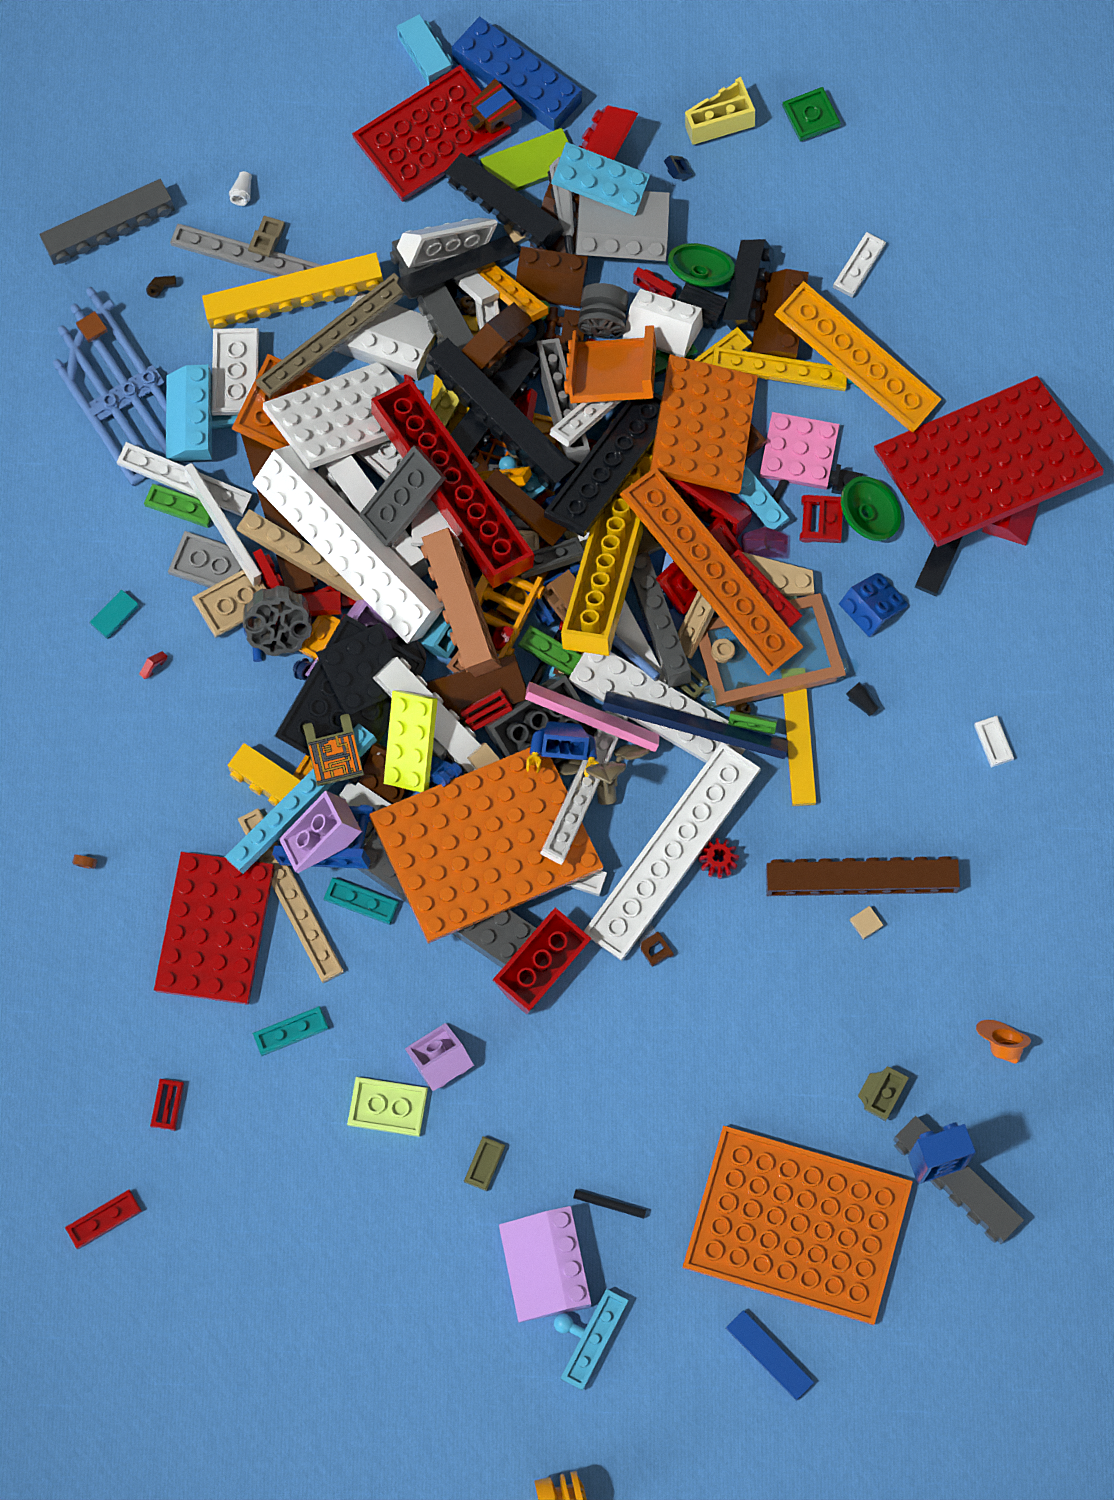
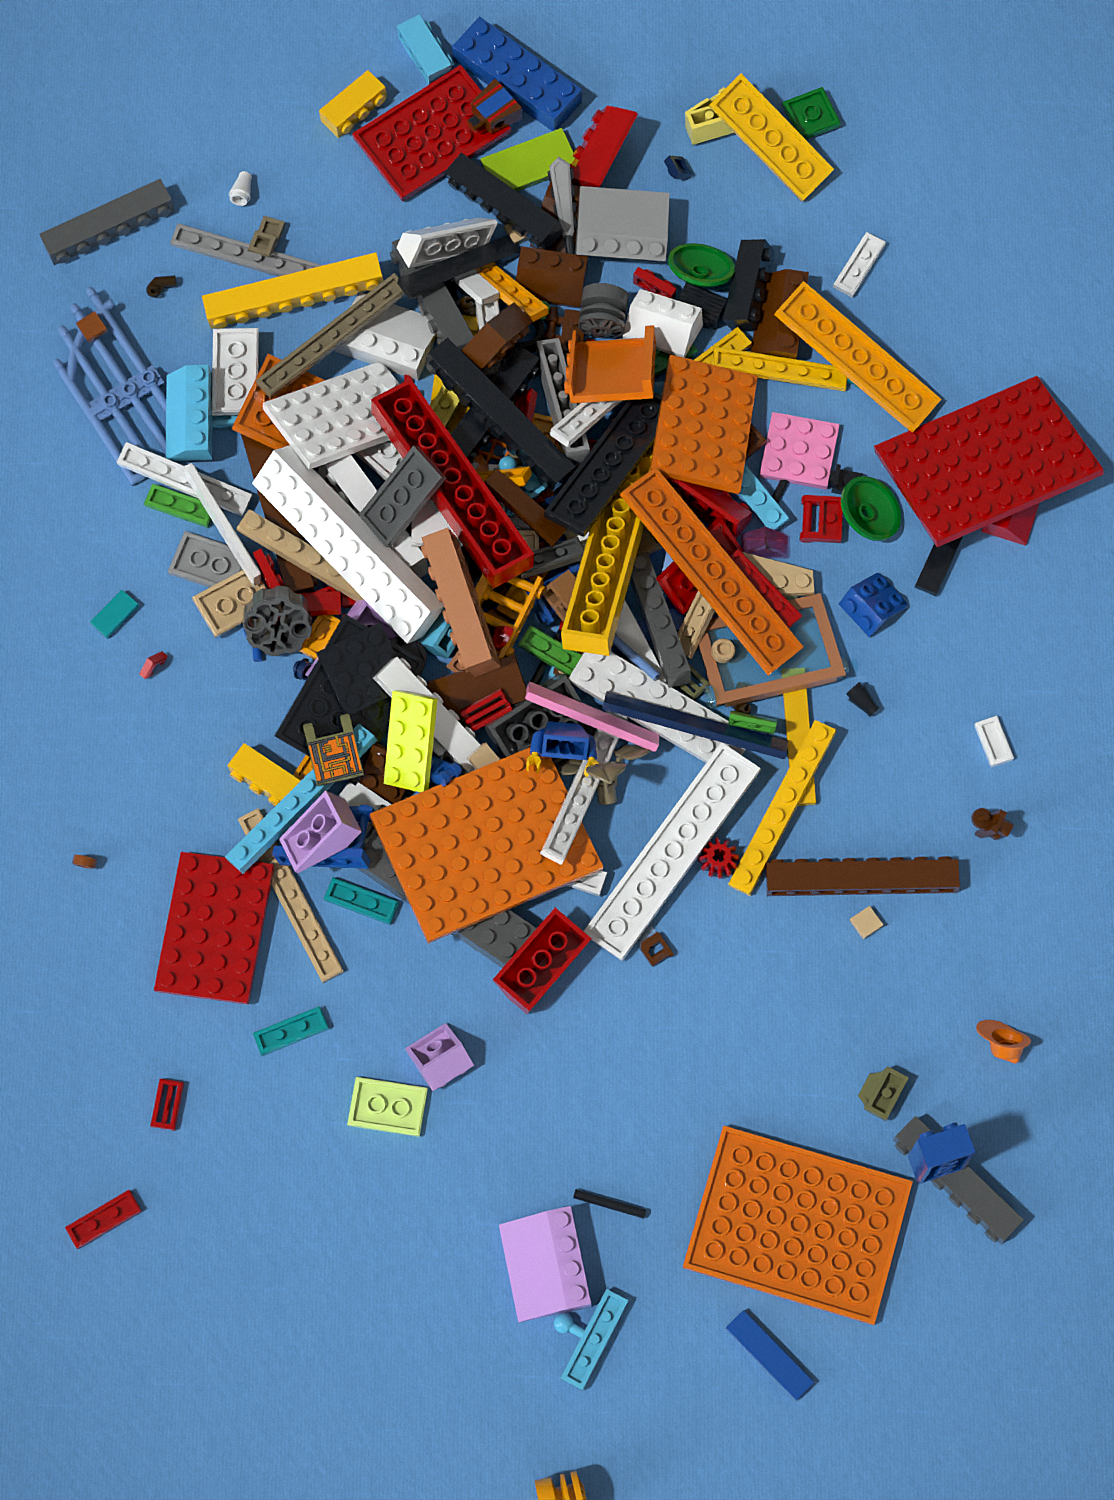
olive tile [464,1136,505,1192] -> none
medium azure plate [551,142,650,216] -> none
none -> yellow brick [319,70,387,138]
none -> yellow plate [709,73,834,202]
none -> yellow plate [728,720,837,896]
none -> reddish brown hips [971,808,1014,840]

